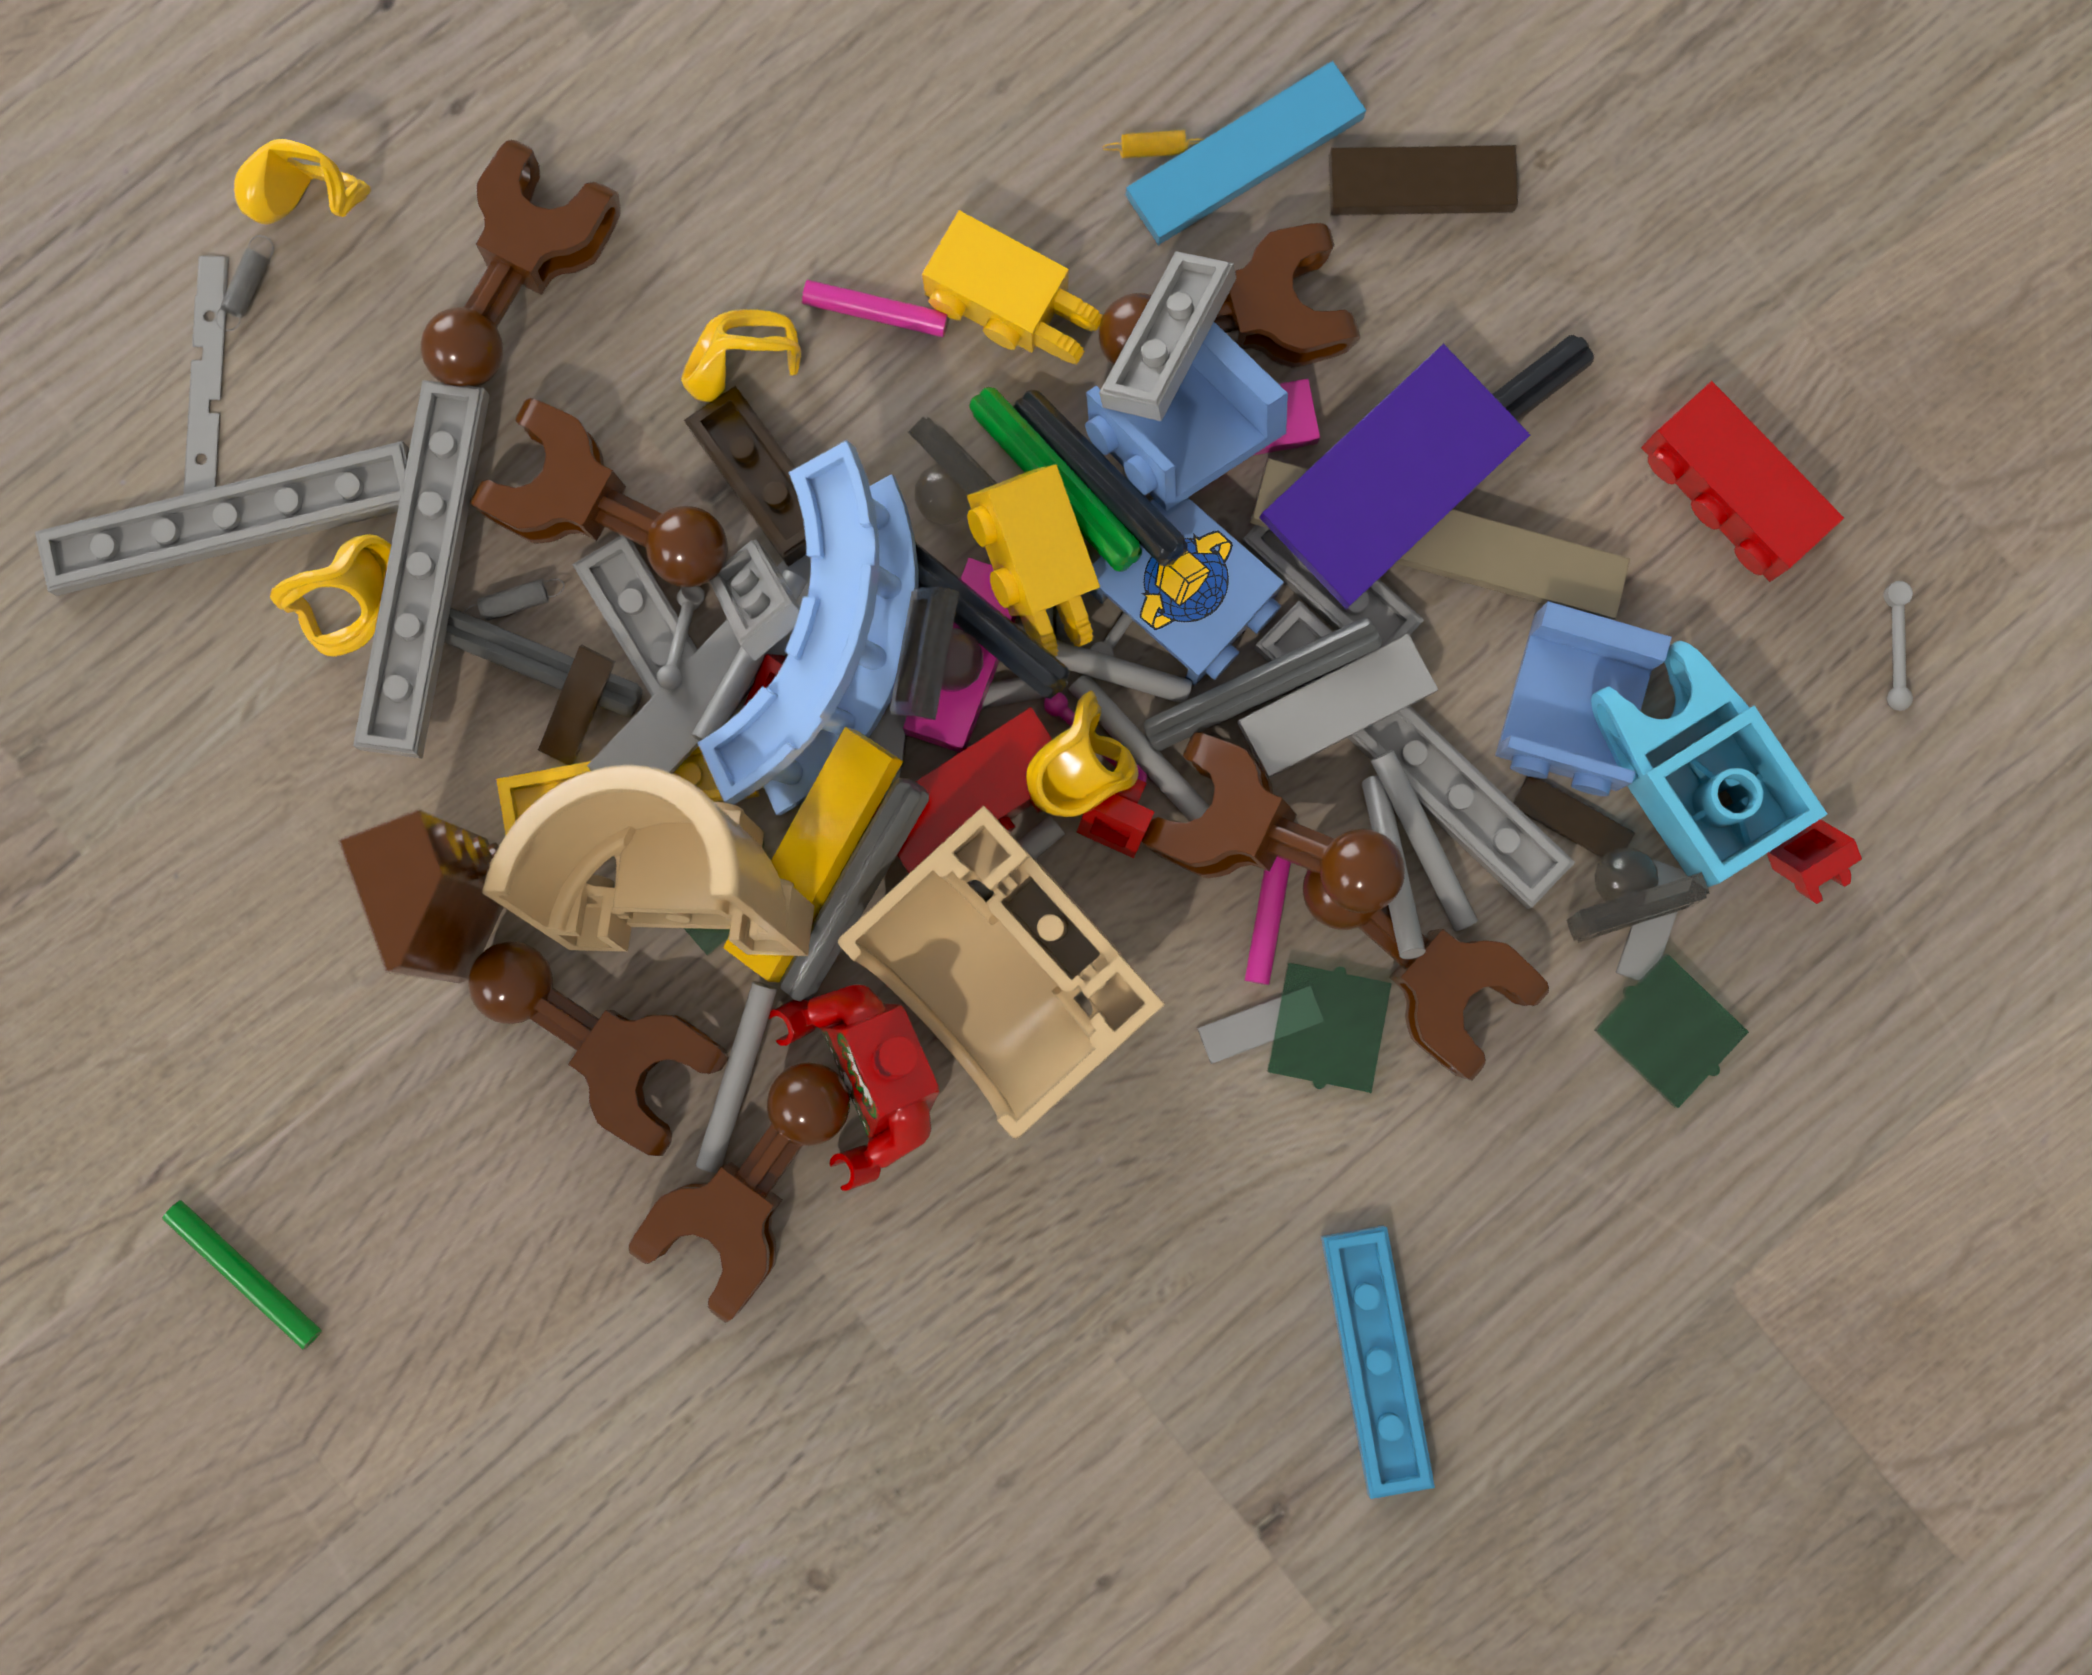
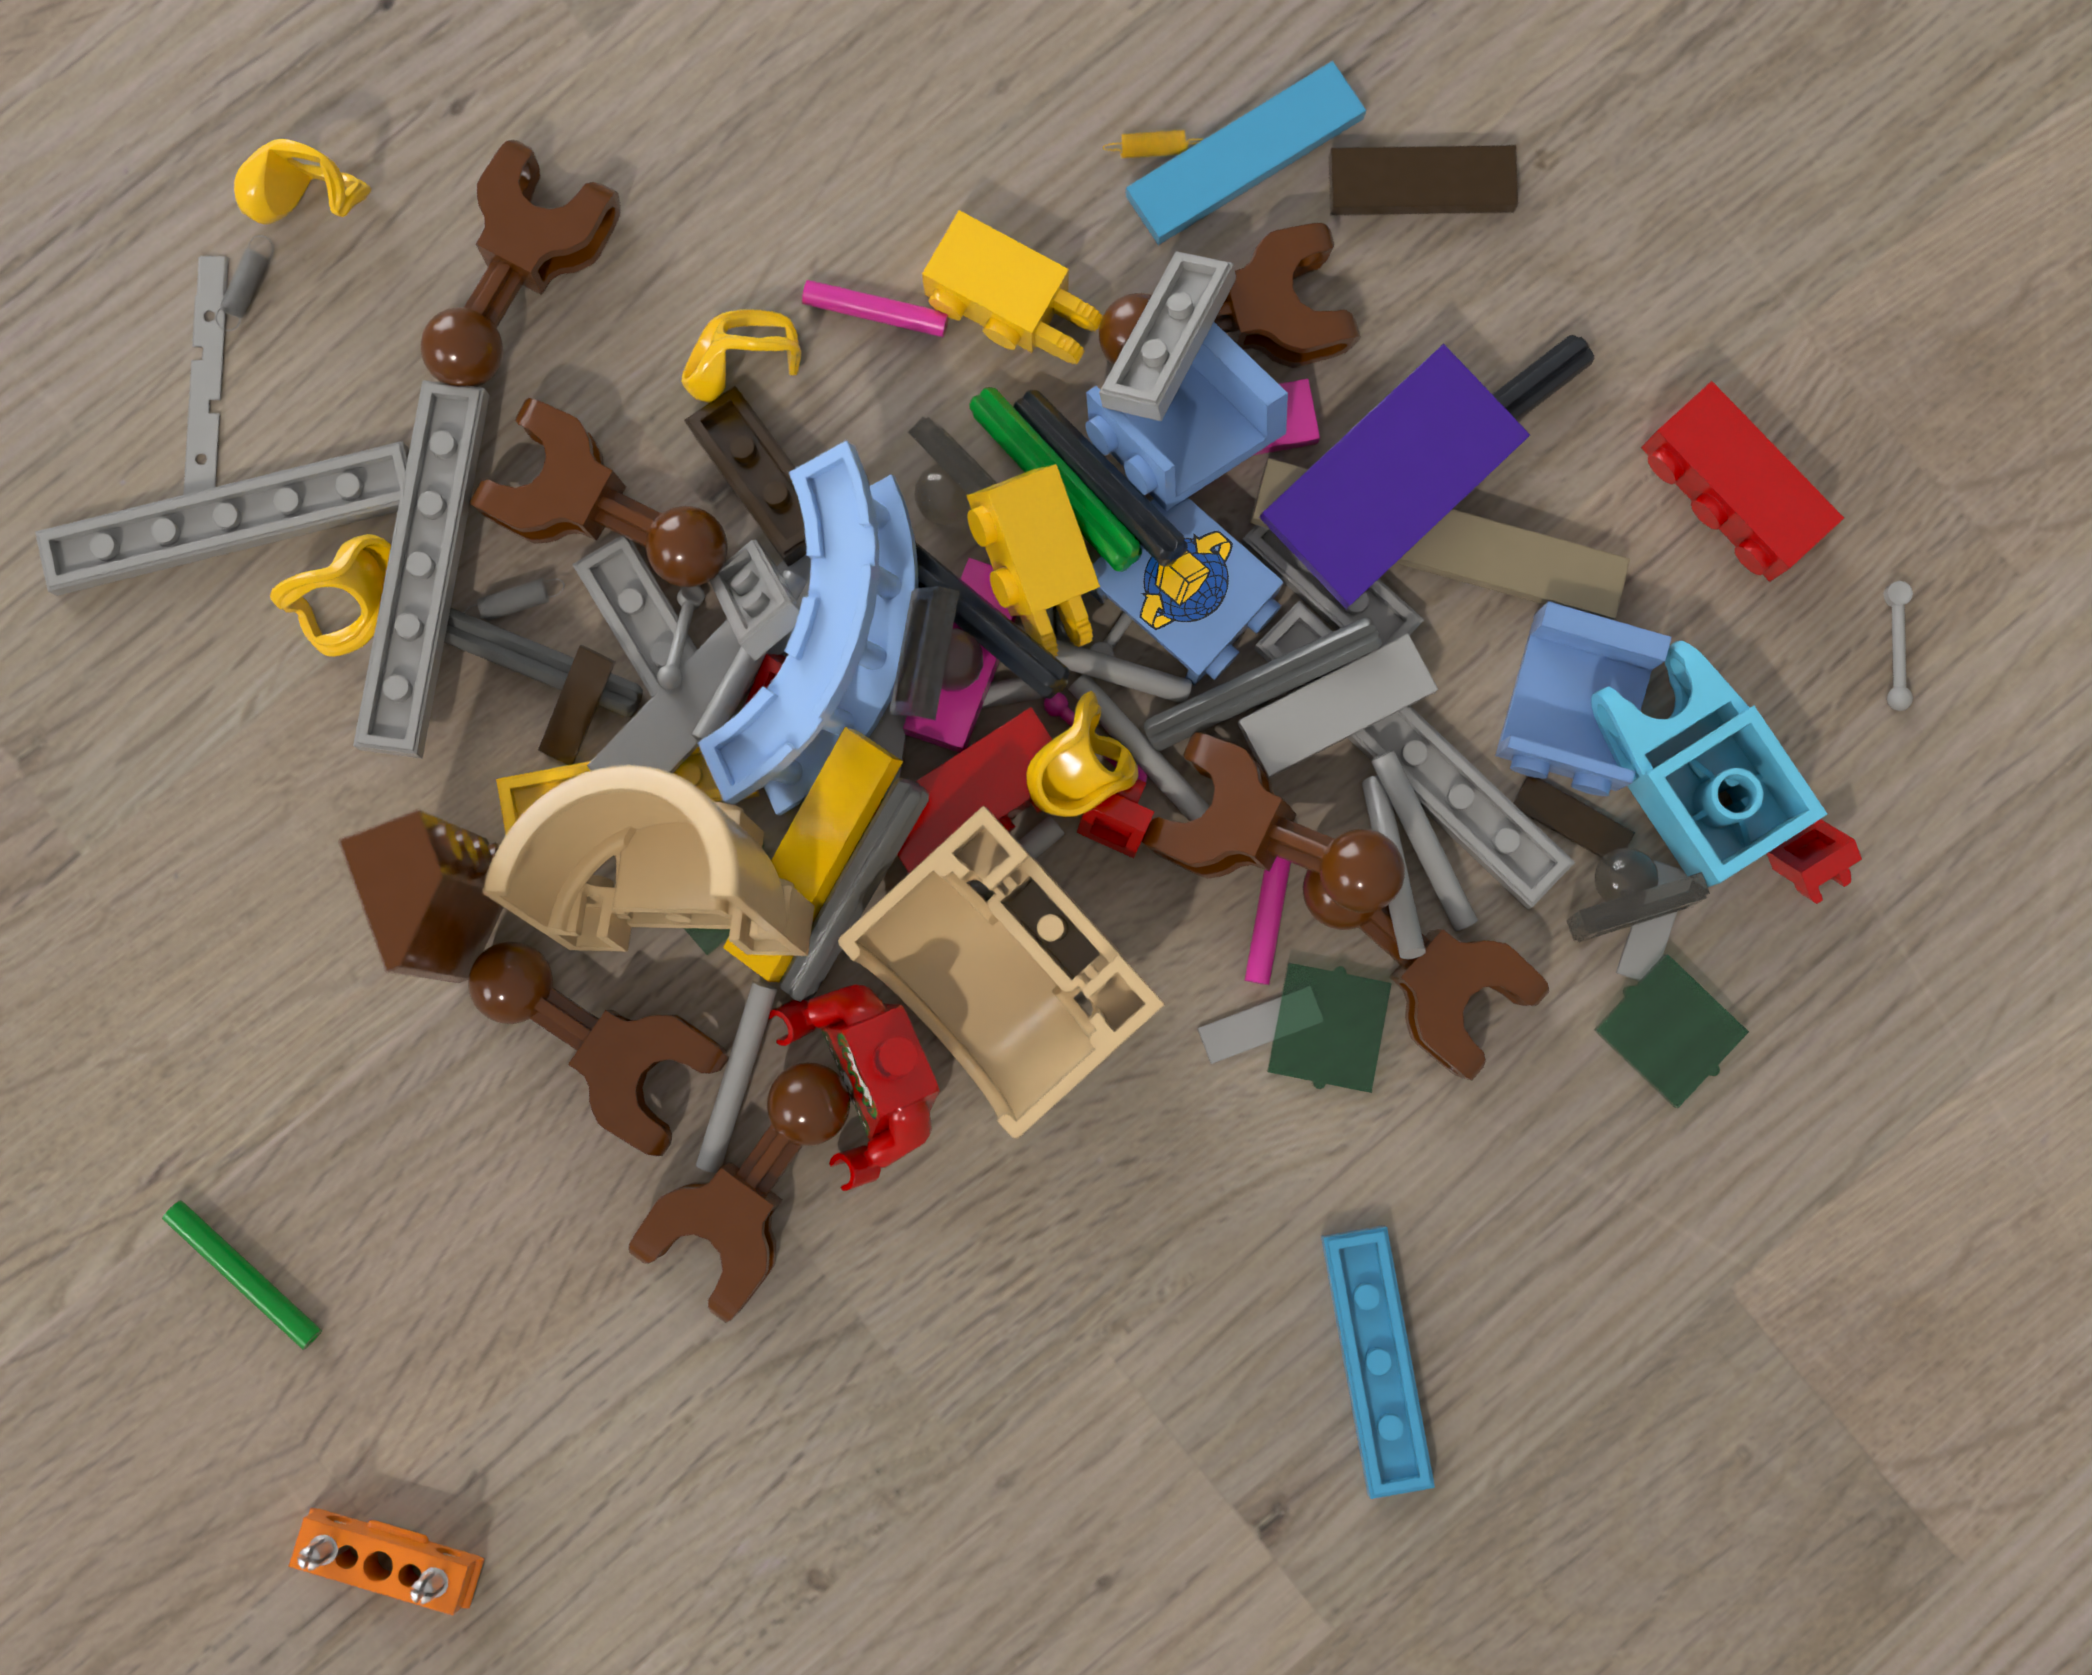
none -> orange piece [288,1508,484,1615]

